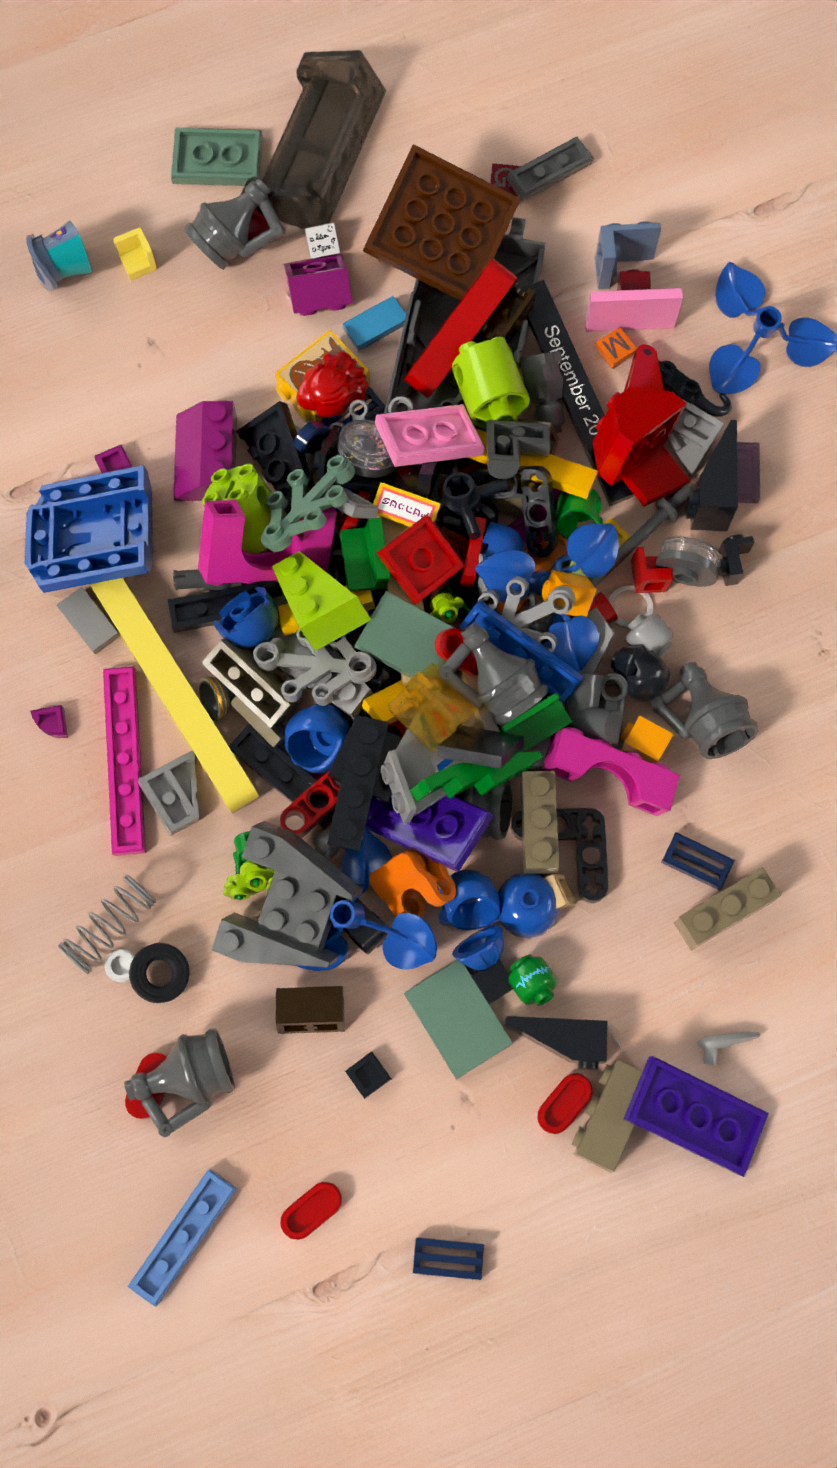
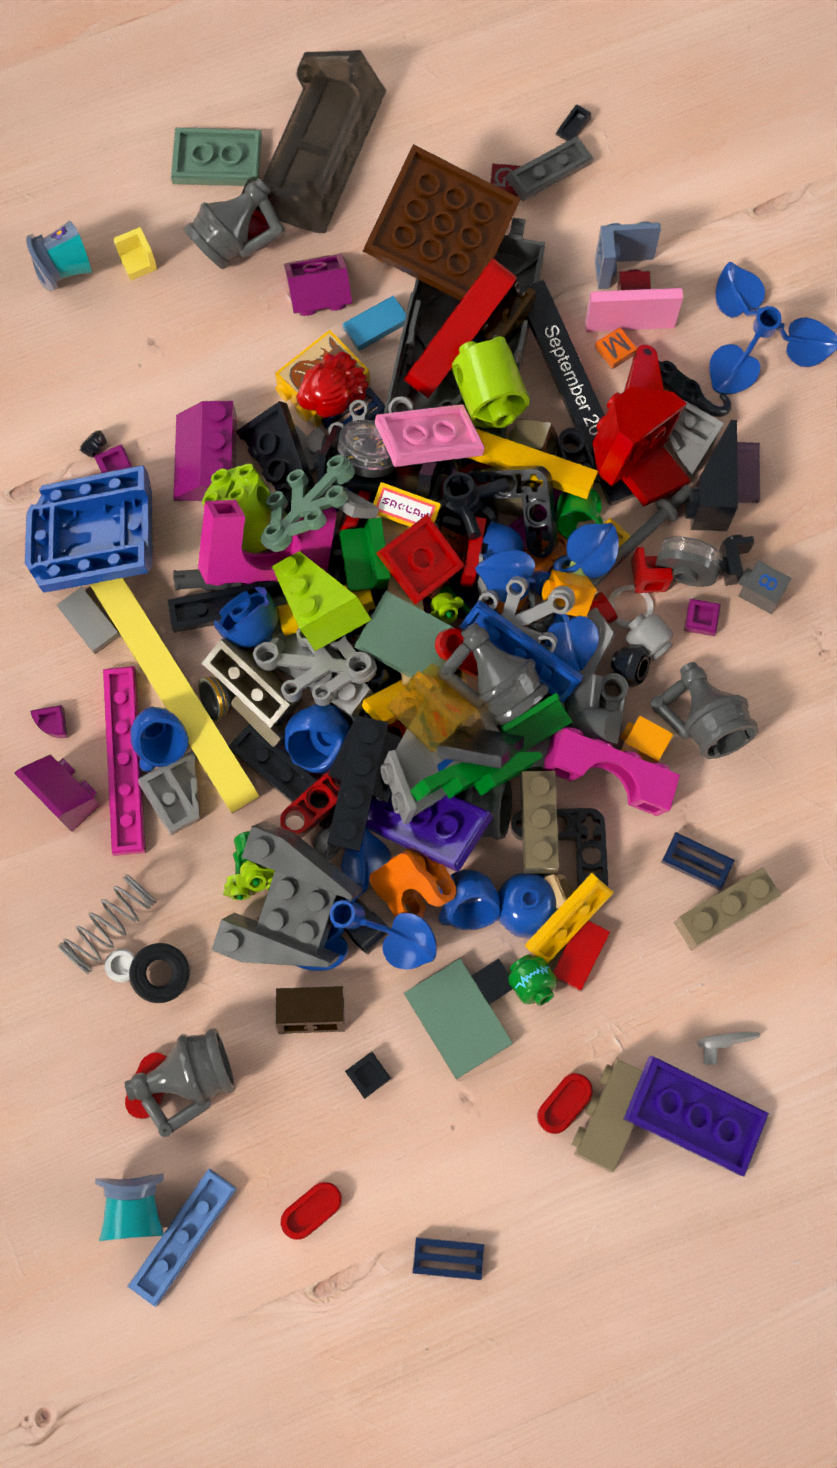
dark blue tile [293,421,331,454] -> none
white tile [305,223,340,259] -> none
blue piece [452,925,504,970] -> none
dark grey brick [486,420,551,479] -> none
black slope [505,1016,608,1070] -> none
dark grey piece [521,351,565,433] -> none
black hair [627,650,670,702] -> none
none -> magenta slope [14,754,100,832]
none -> black piece [80,430,107,458]
none -> teal hat [95,1173,164,1241]
none -> blue piece [130,706,189,772]
none -> yellow tile [524,873,614,964]
none -> red tile [553,921,610,992]
none -> black piece [556,104,591,141]
none -> black piece [556,427,600,483]
none -> magenta tile [684,598,721,636]
none -> dark grey brick [738,560,792,614]

